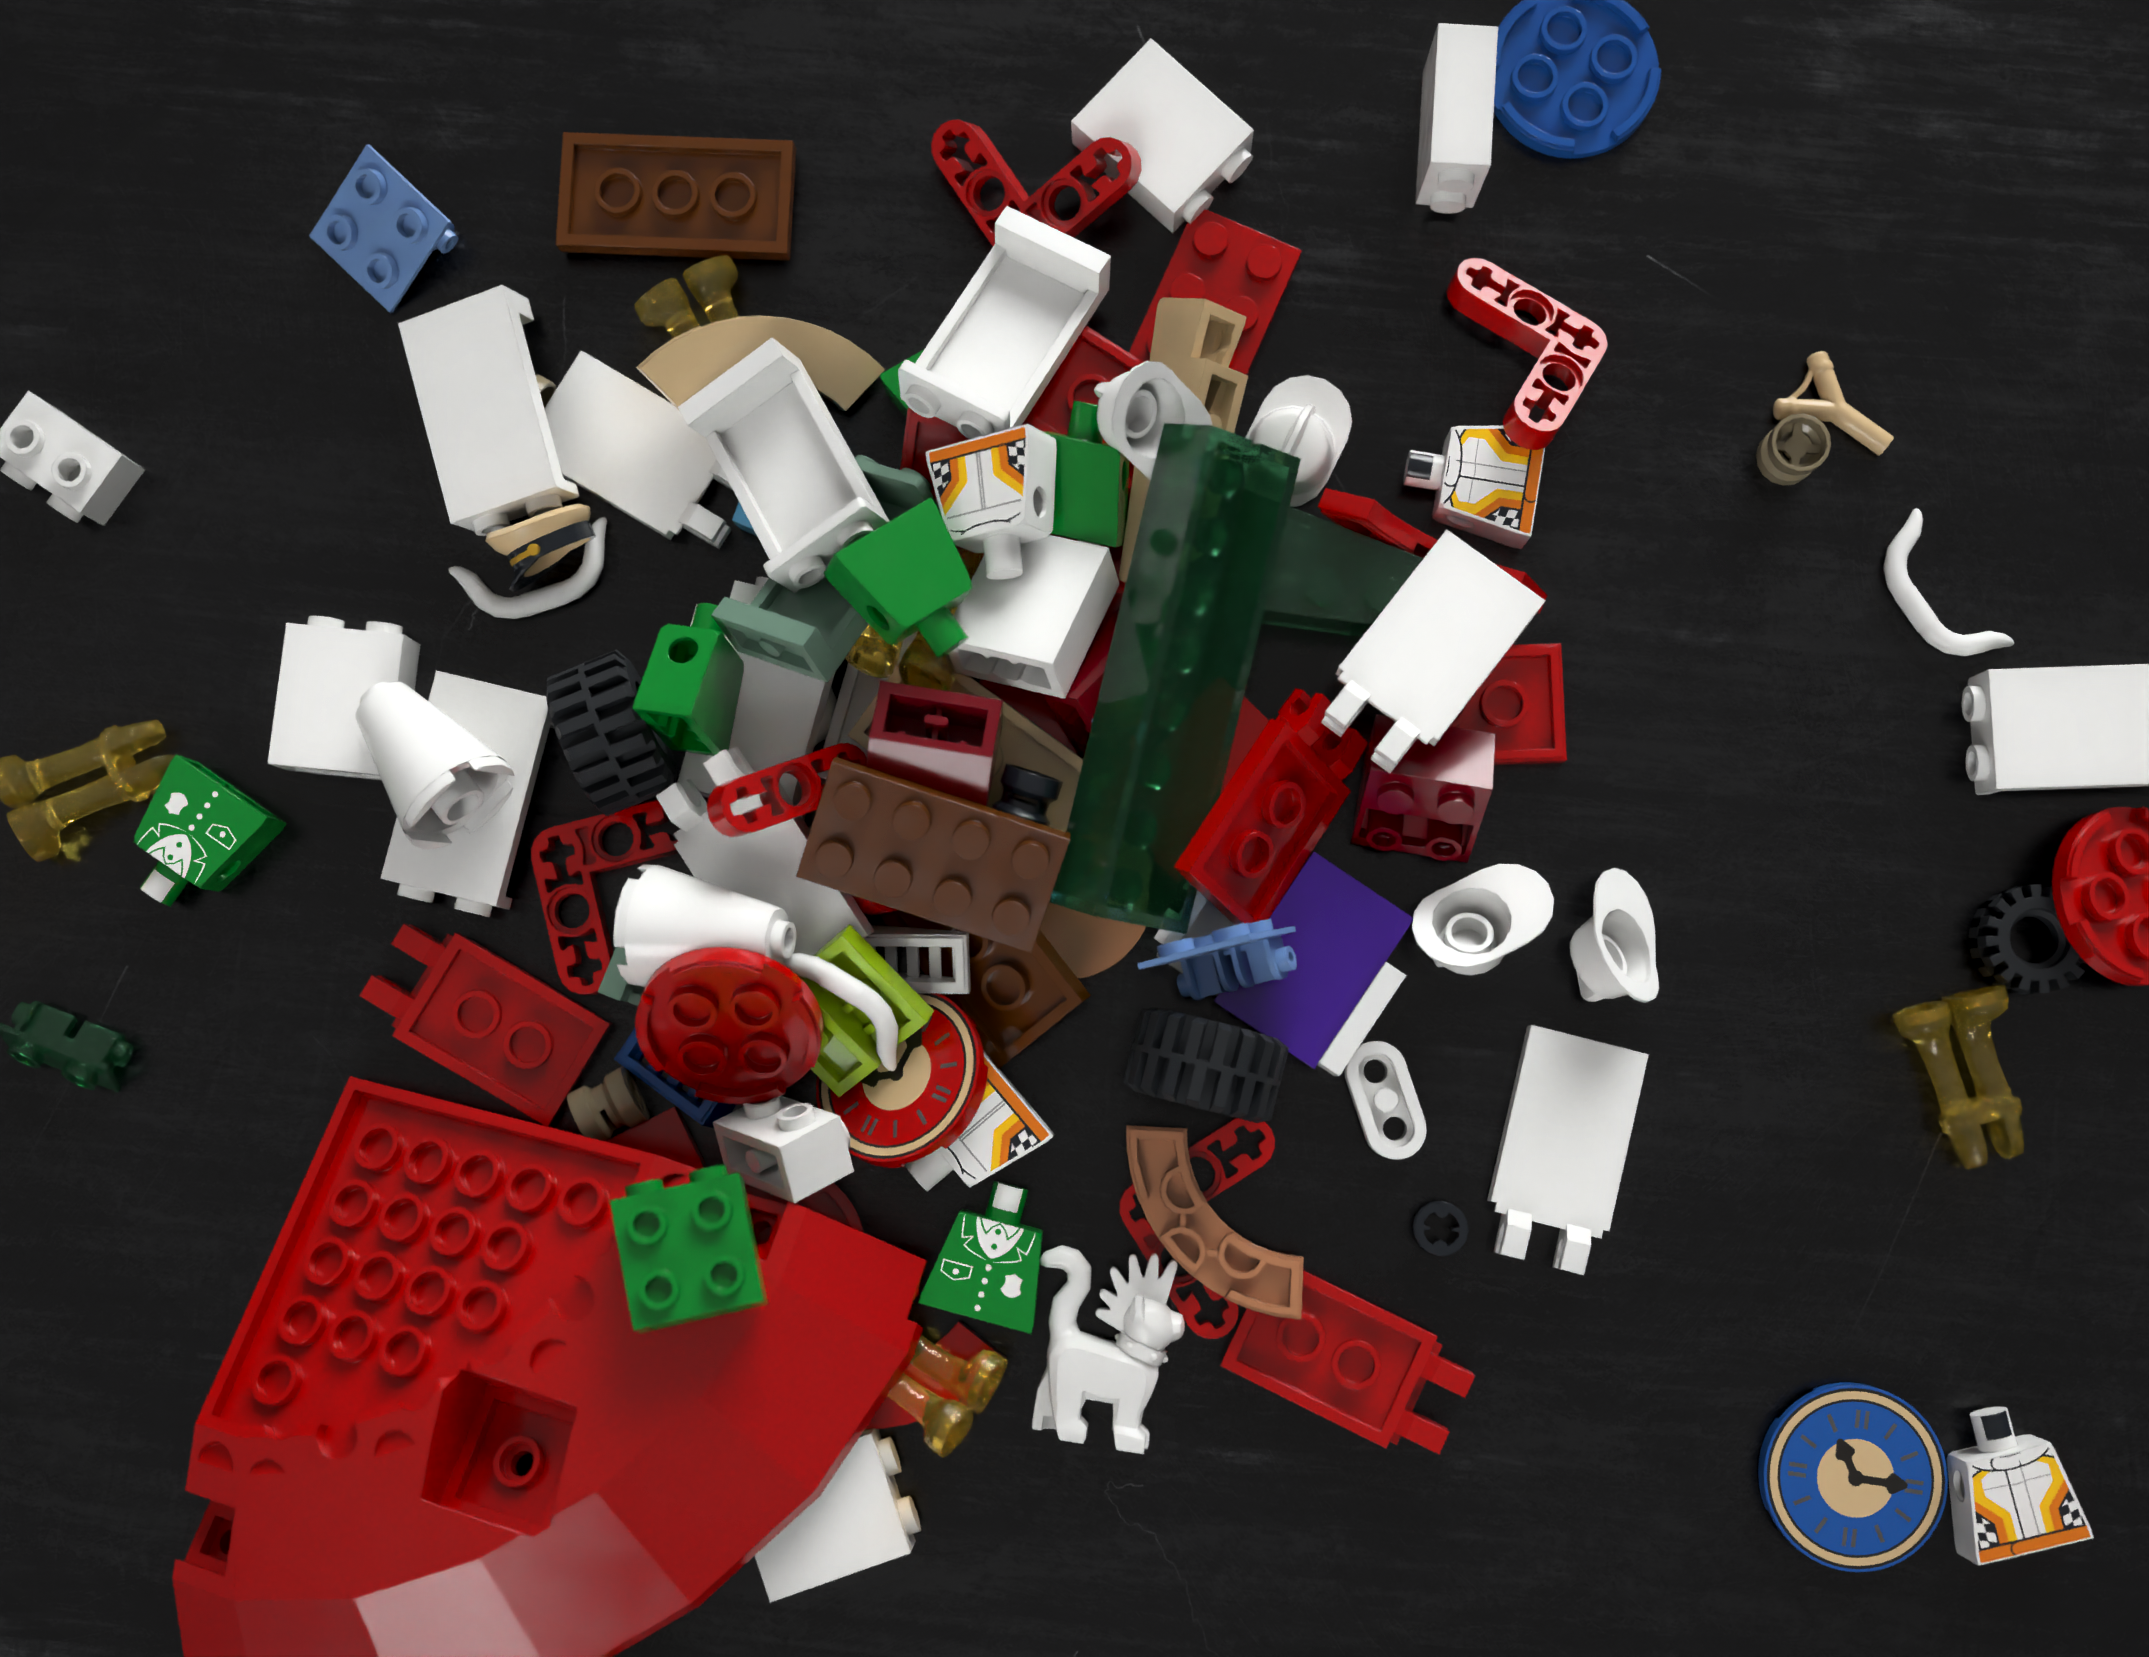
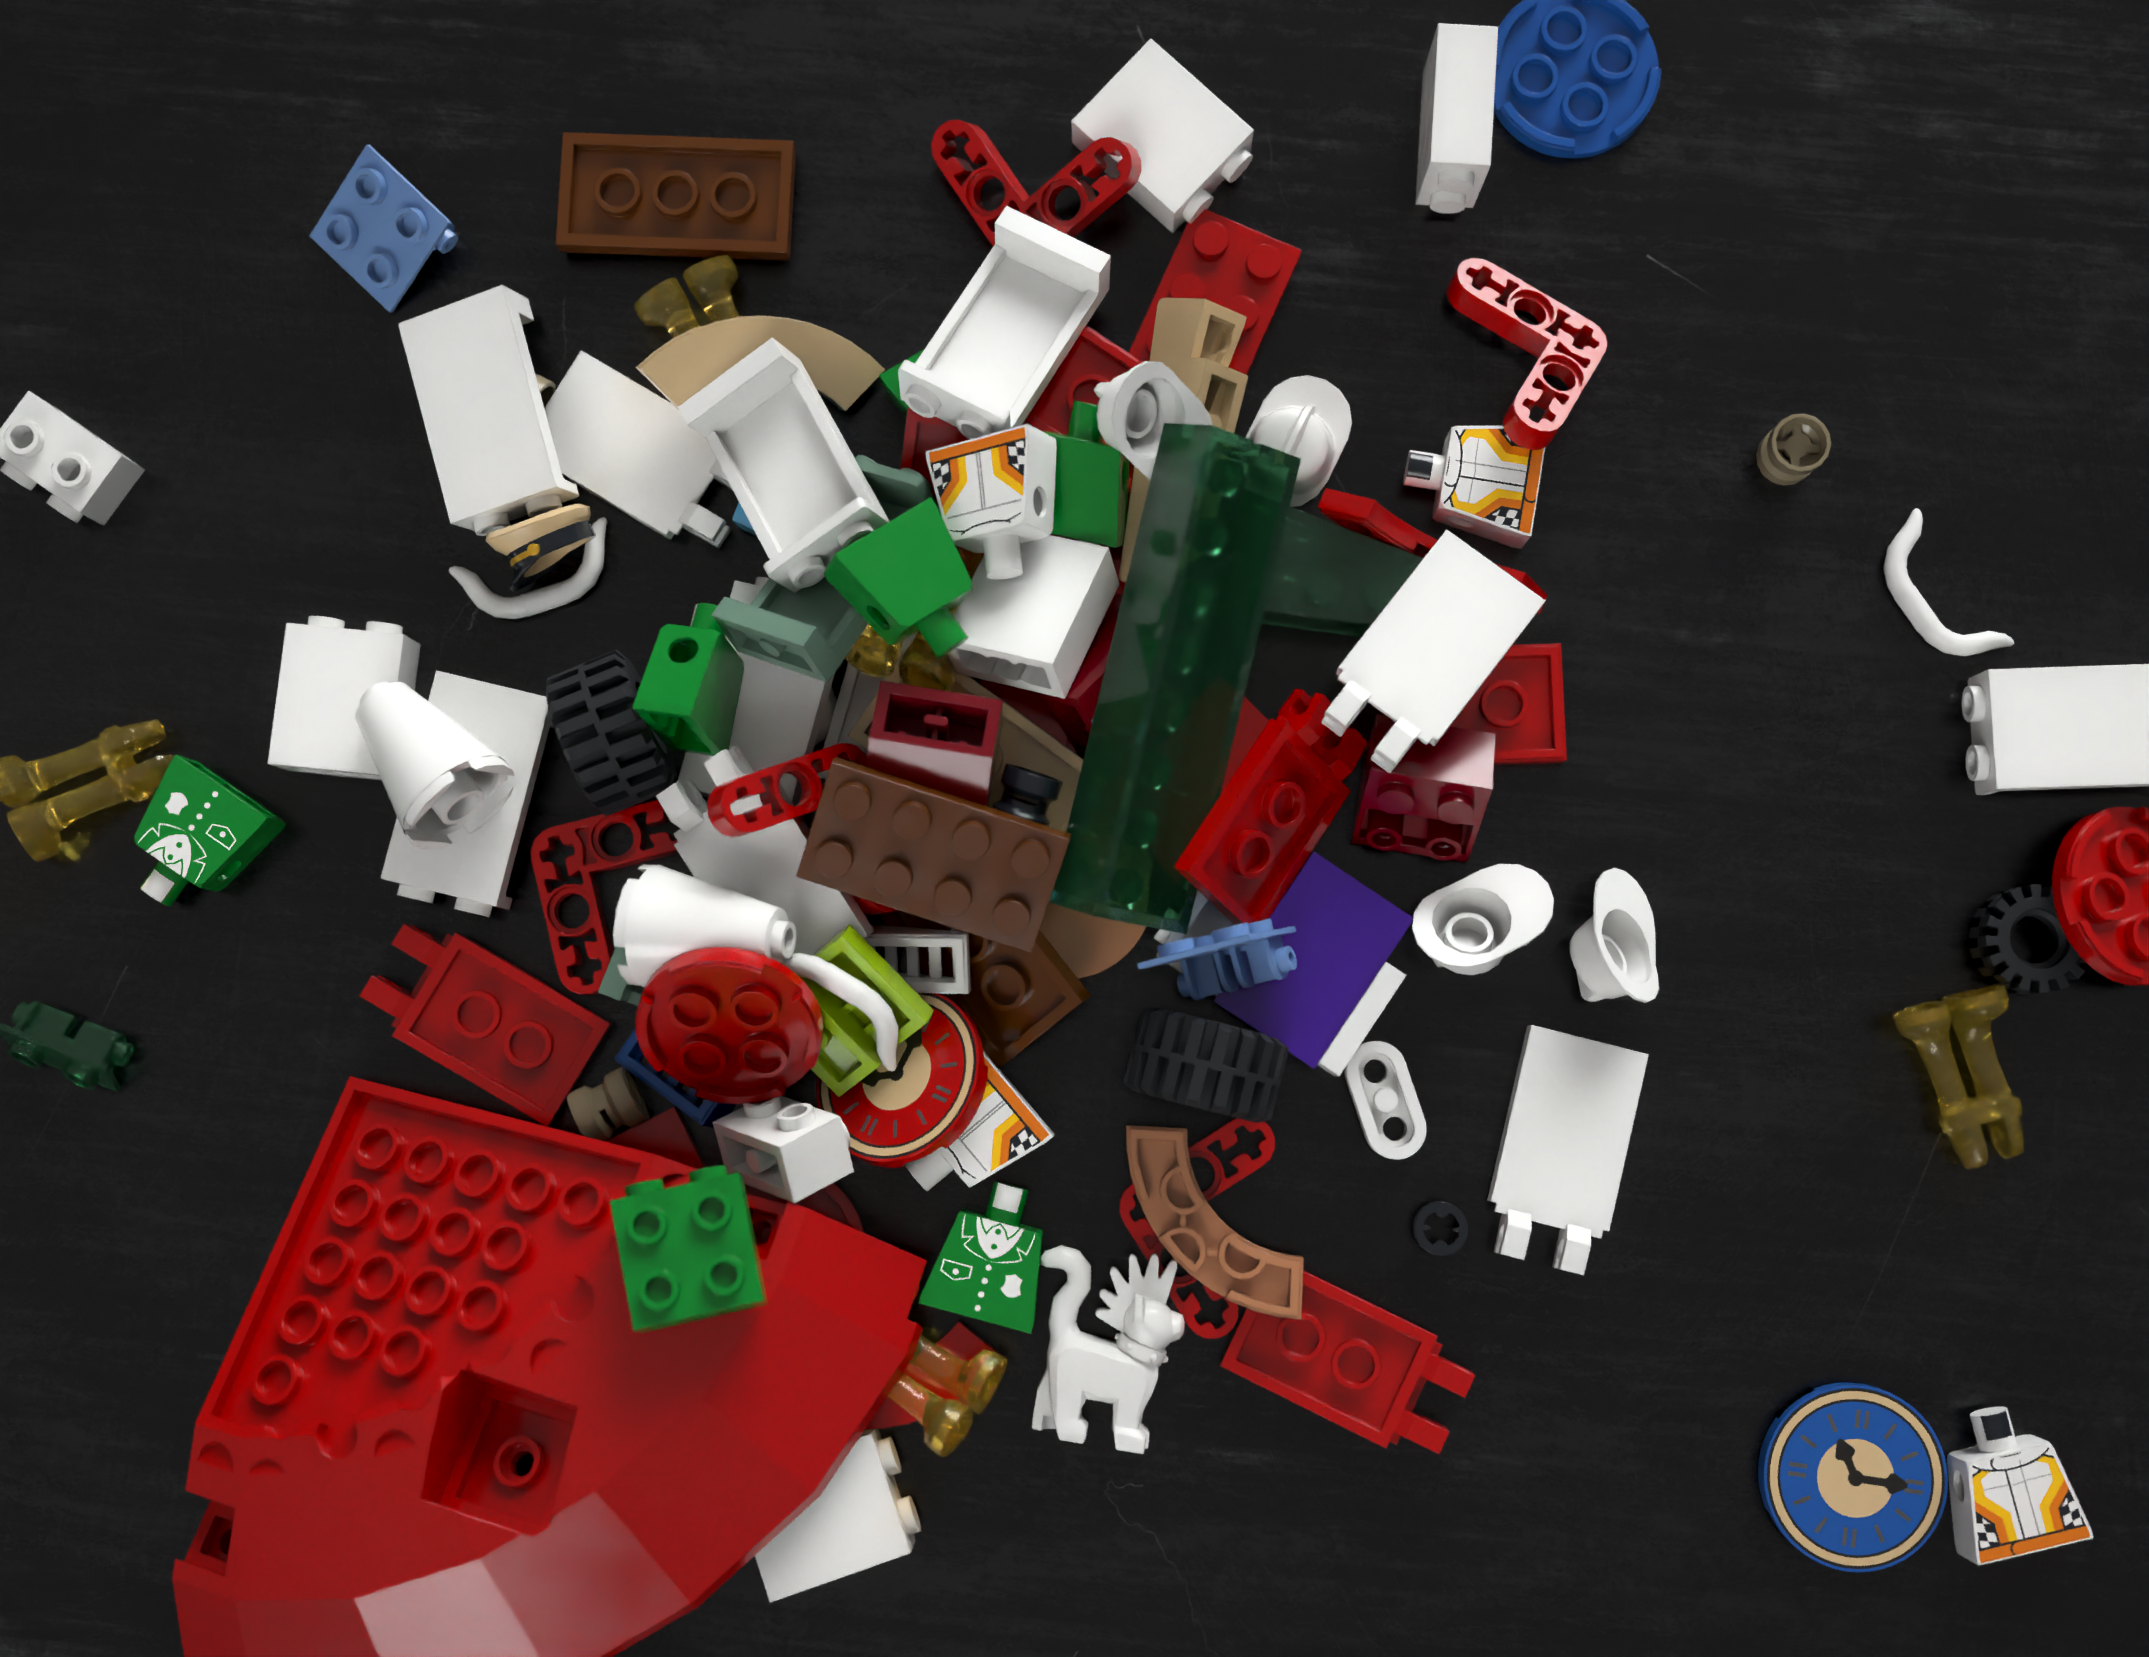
tan piece [1773,351,1894,456] -> none

